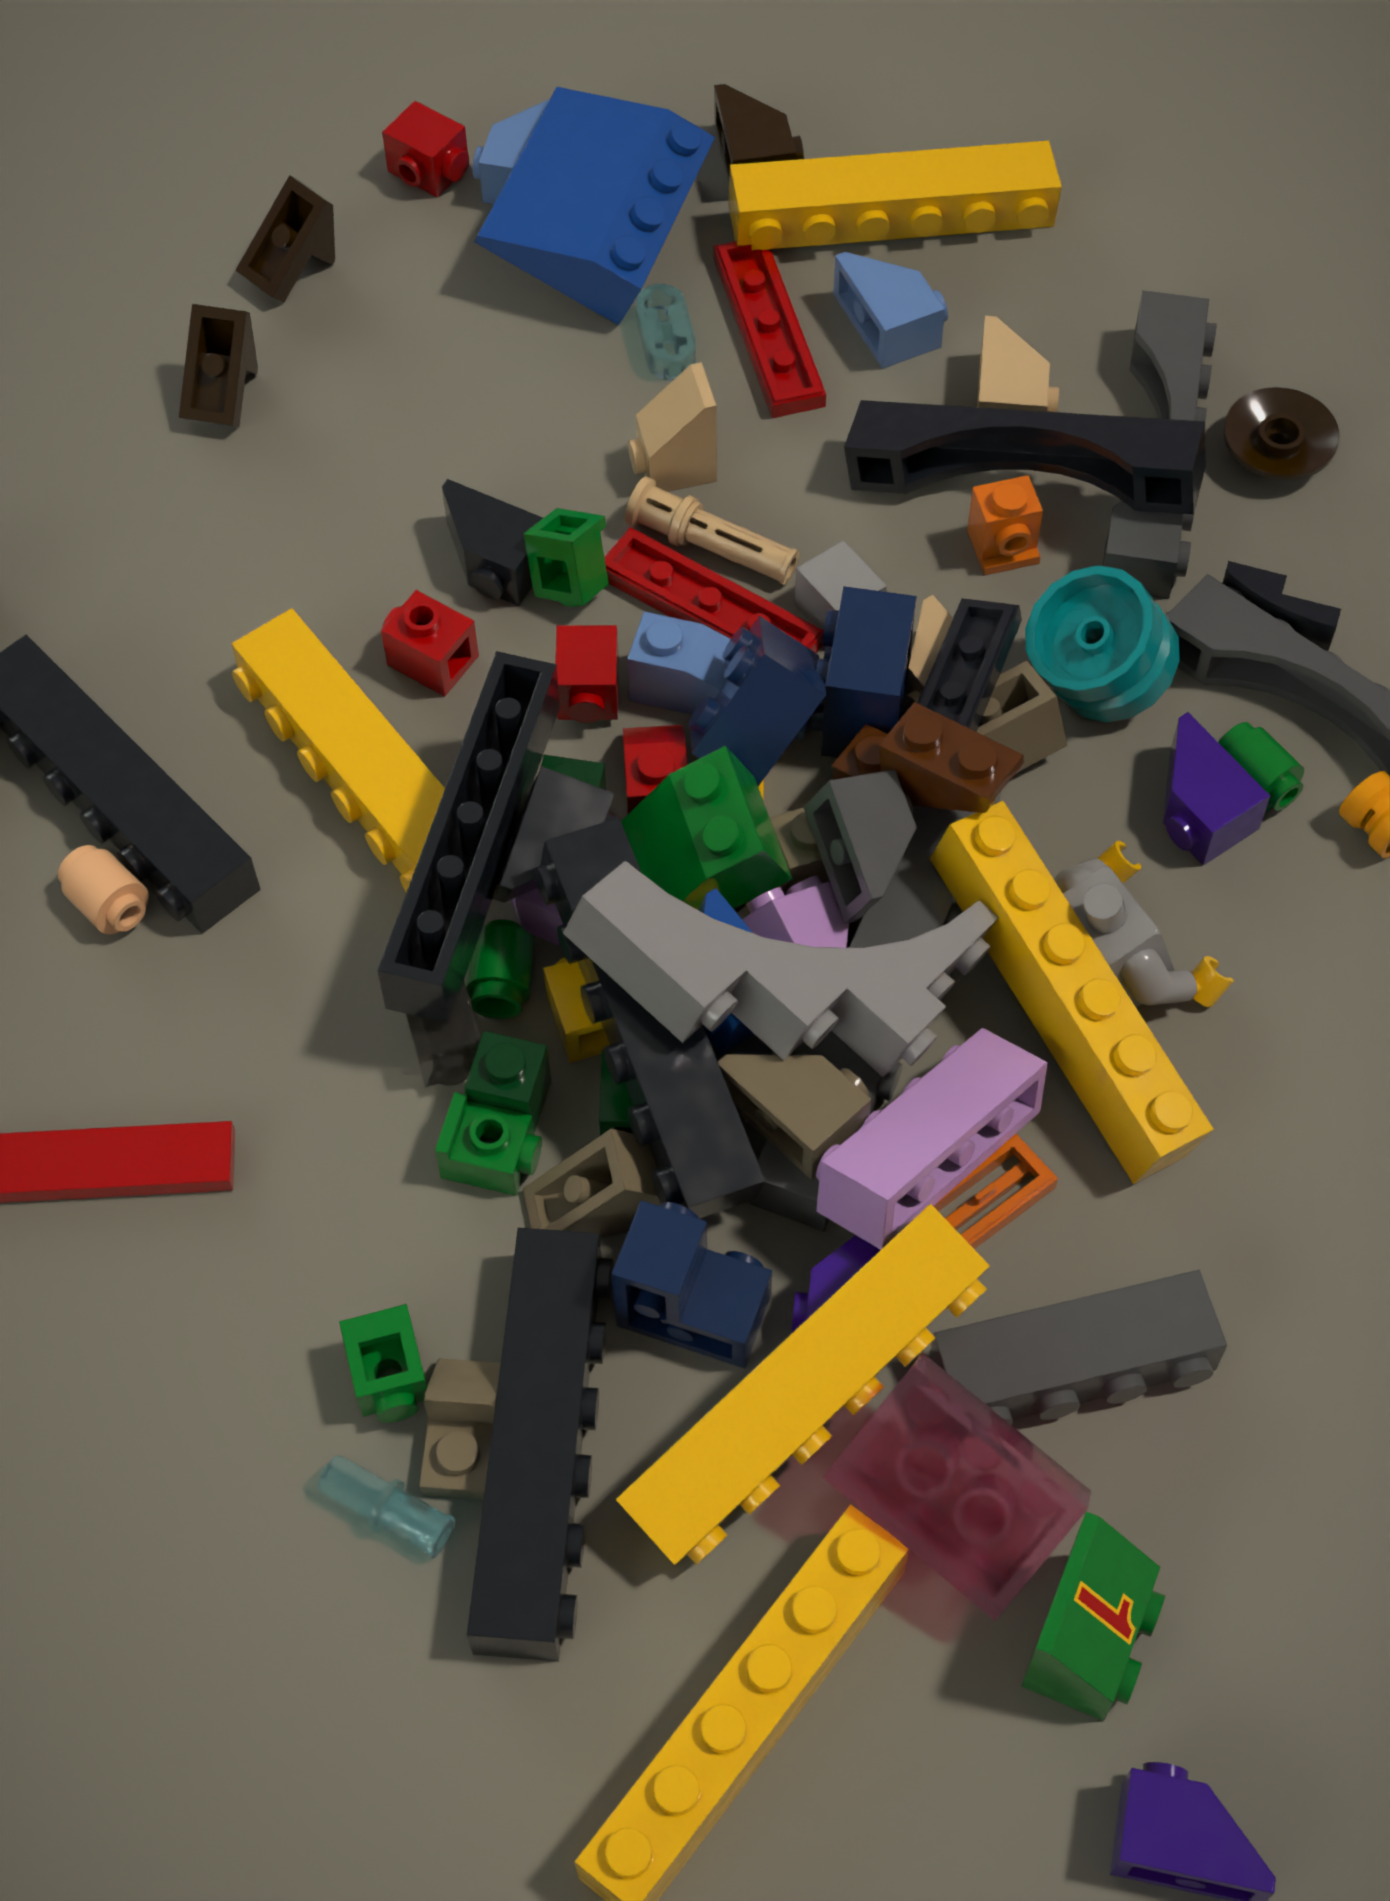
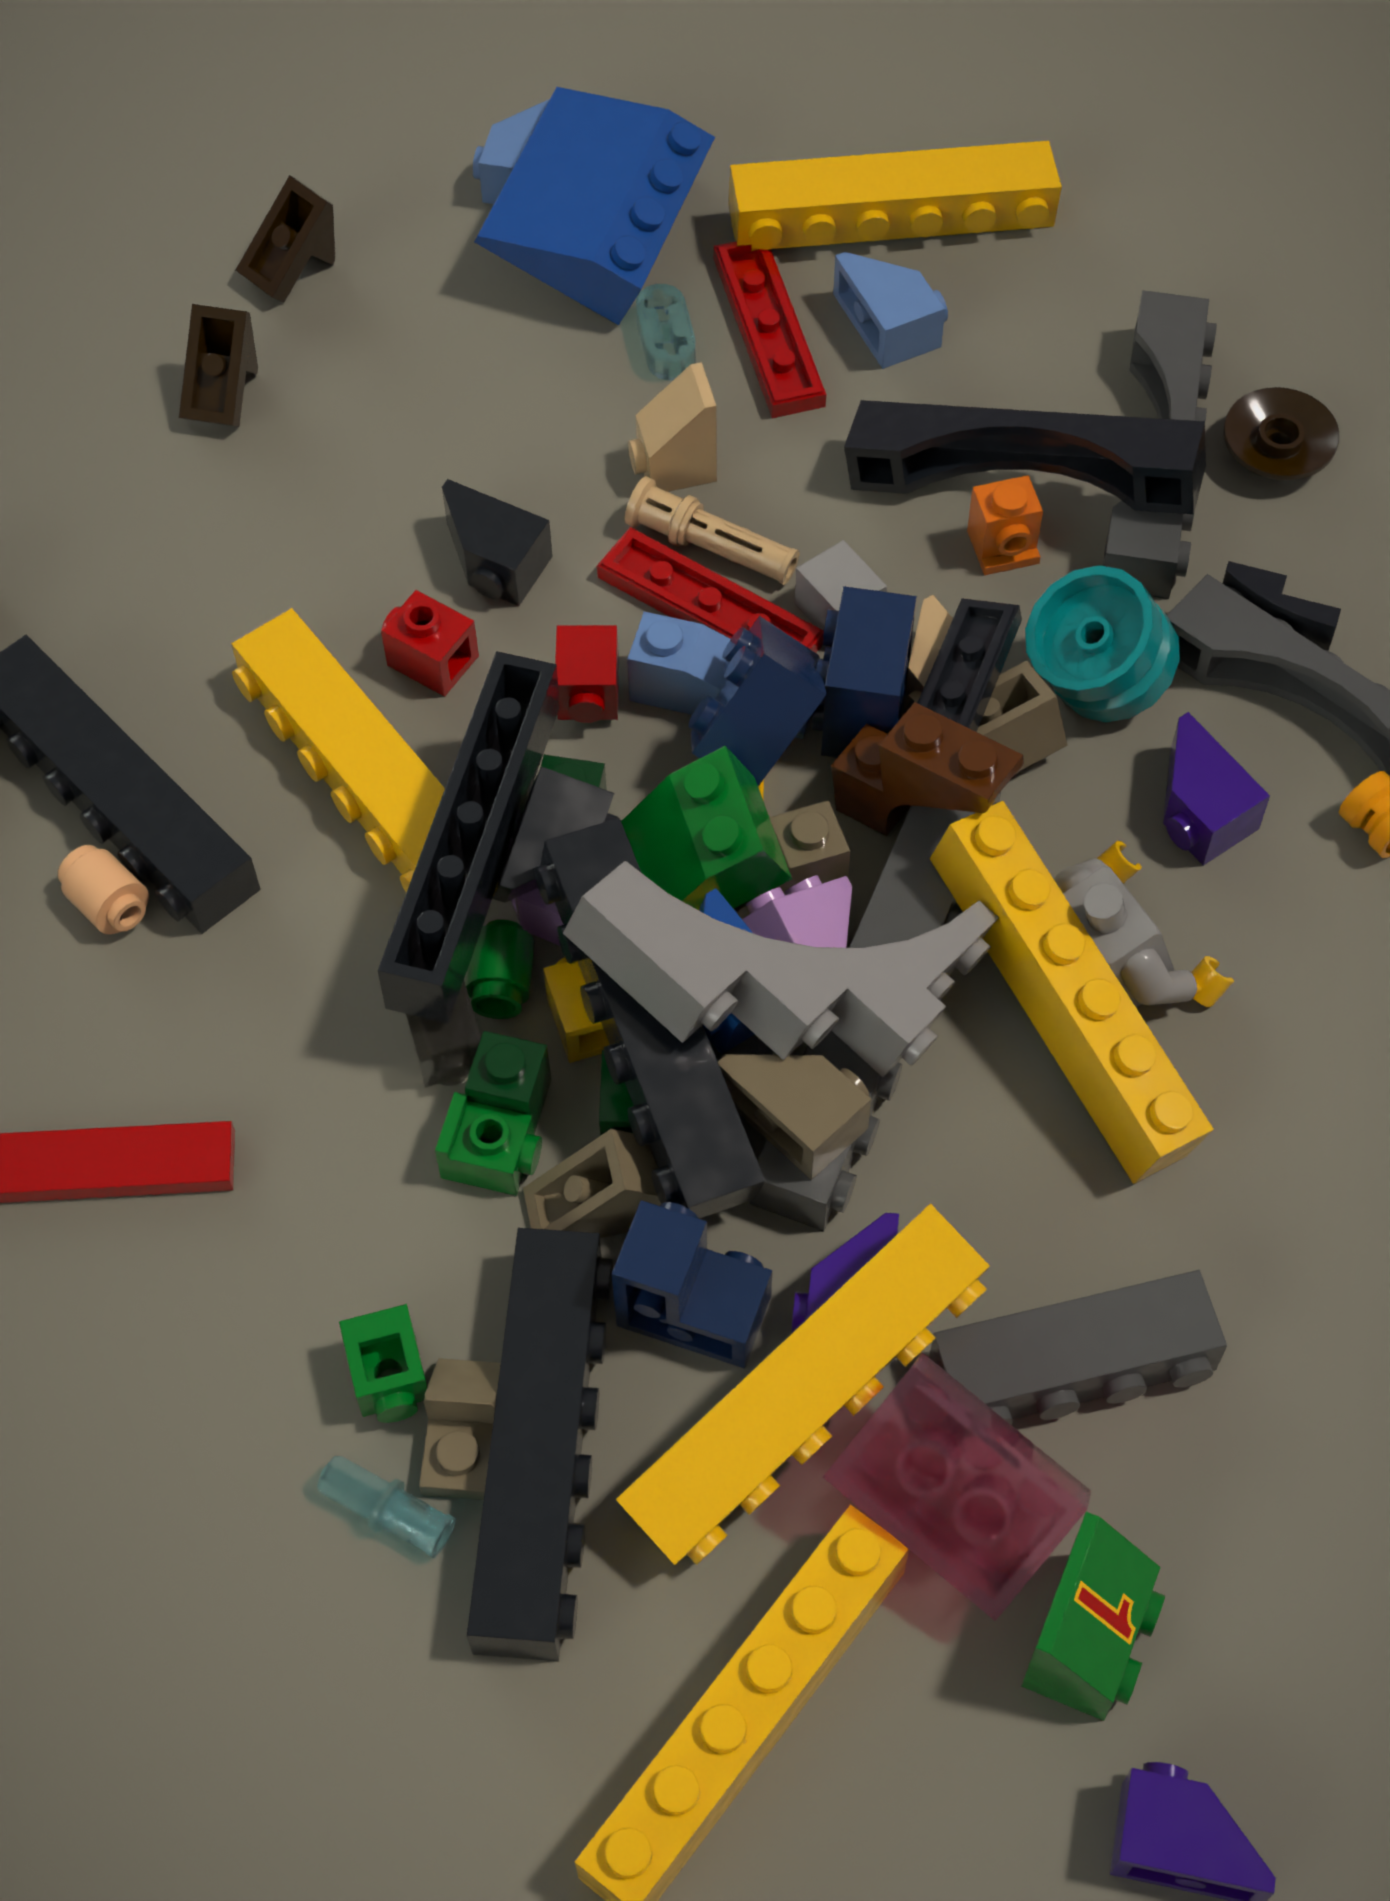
red brick [382,101,470,198] -> none
green brick [524,508,609,607] -> none
red slope [623,725,687,814] -> none
dark brown slope [714,84,804,183] -> none
dark grey slope [803,770,917,924] -> none
lavender brick [816,1028,1048,1250] -> none
orange tile [934,1134,1058,1249] -> none
tan slope [976,315,1059,412] -> none
green brick [1218,722,1305,811] -> none

